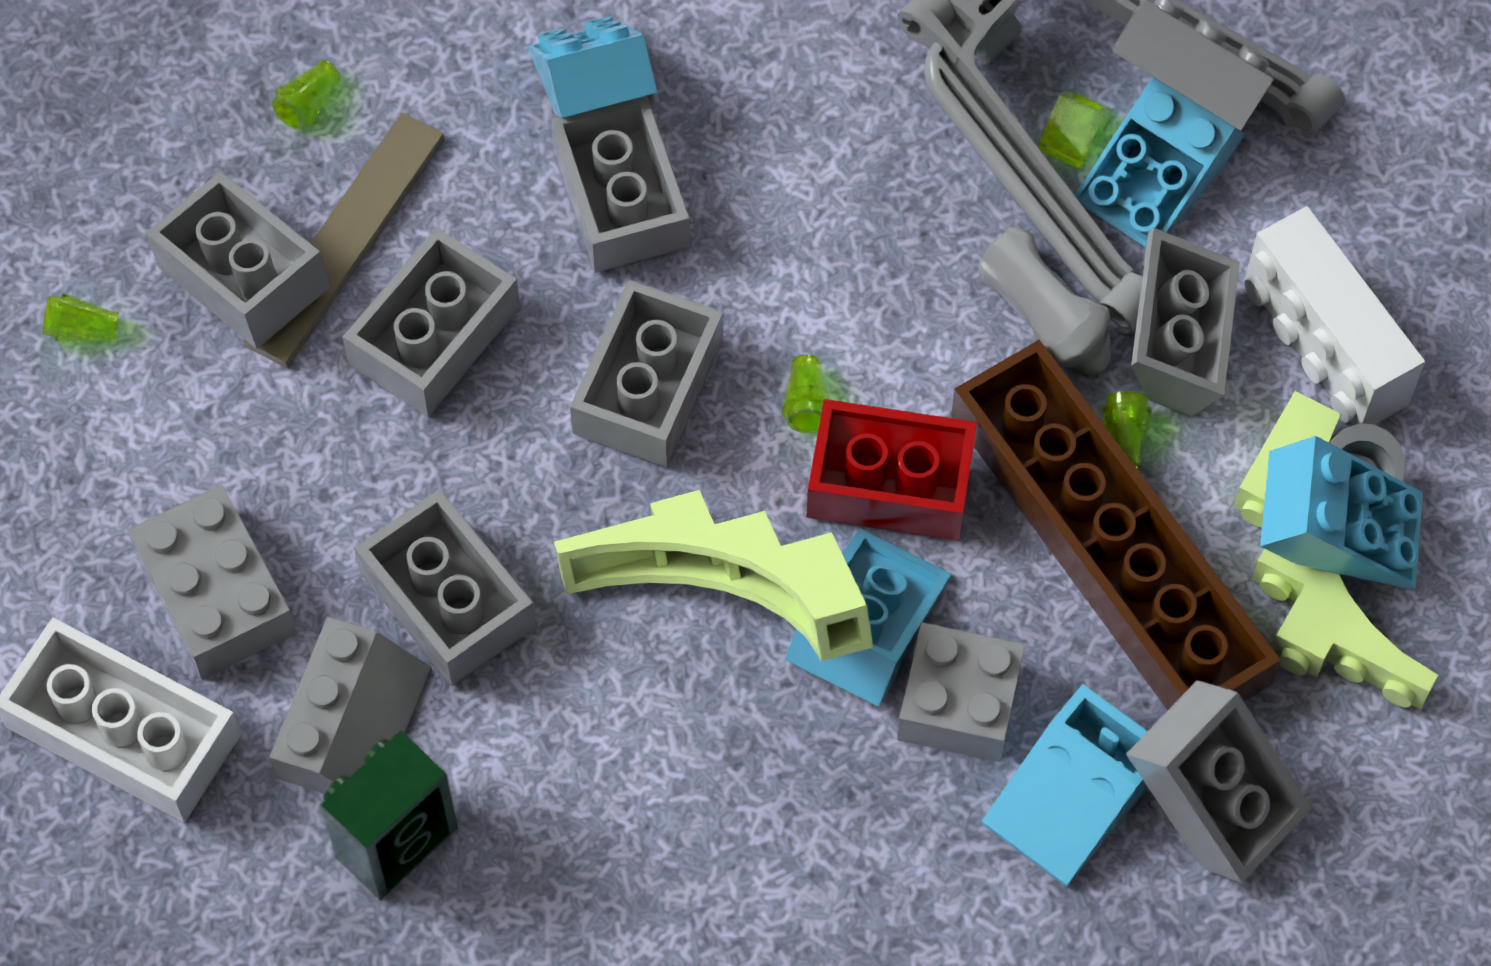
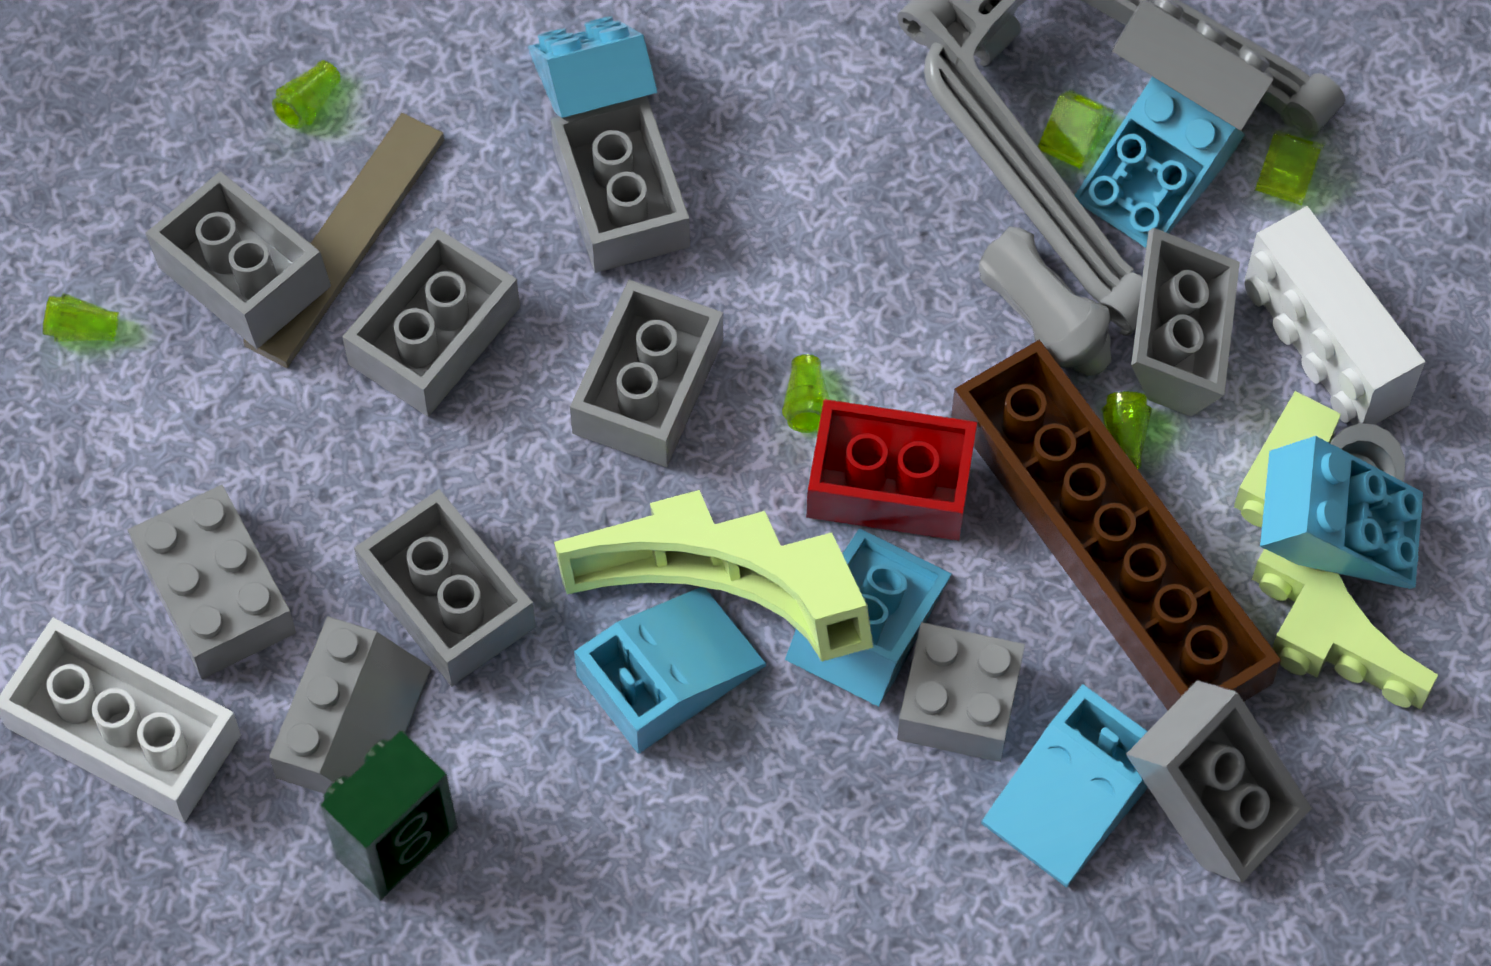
none -> medium azure slope [574,587,766,754]
none -> clear neon green brick [1255,130,1325,206]

